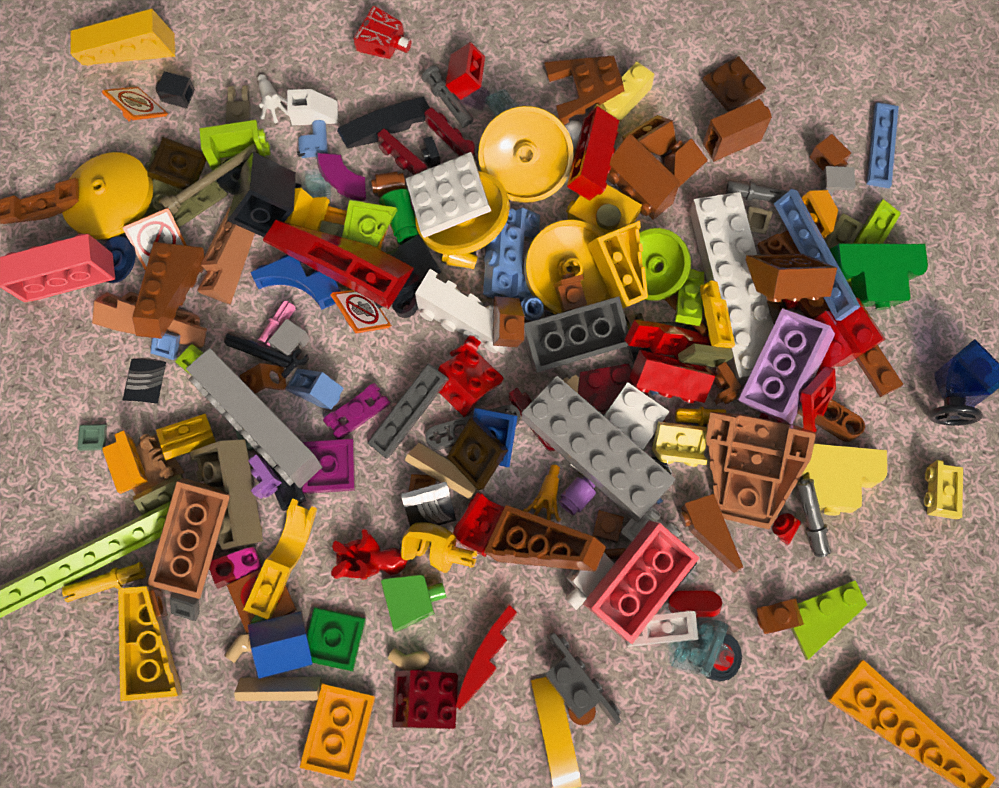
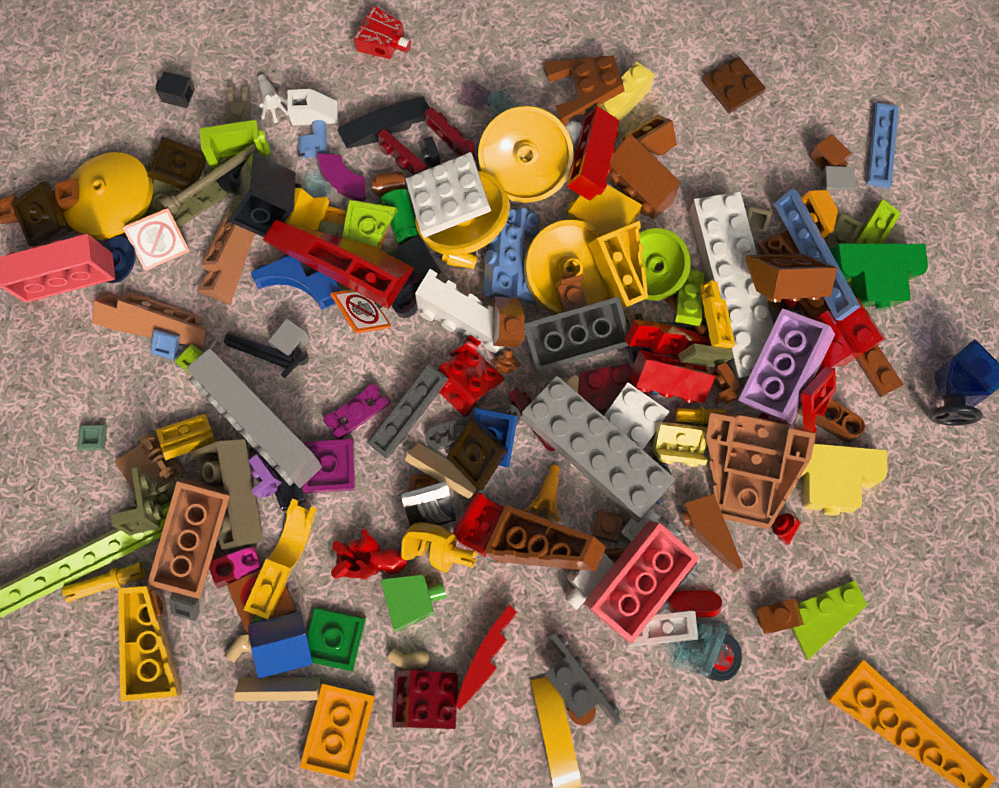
yellow wedge [70,9,175,65] -> none
piece [102,87,168,121] -> none
light orange panel [102,431,148,494] -> none
black sticker [122,359,166,404] -> none
dark orange wedge [132,242,204,339] -> none
dark orange bracket [239,363,287,394] -> none
bright pink axle [258,301,296,347] -> none
medium blue slope [285,368,344,409] -> none
dark grey pin [421,65,474,128] -> none
red brick [445,42,485,100] -> none
medium blue cone [521,296,544,321] -> none
medium lavender brick [558,477,596,515] -> none
olive tile [596,204,621,230] -> none
dark orange slope [665,138,708,187] -> none
dark orange brick [702,99,772,162] -> none
dark grey pin [726,179,799,203] -> none
dark grey pin [797,479,832,557] -> none
light yellow bracket [924,460,963,519] -> none
none -> dark brown tile [11,182,67,246]
none -> olive bracket [110,466,163,536]
none -> dark orange plant [491,347,521,374]

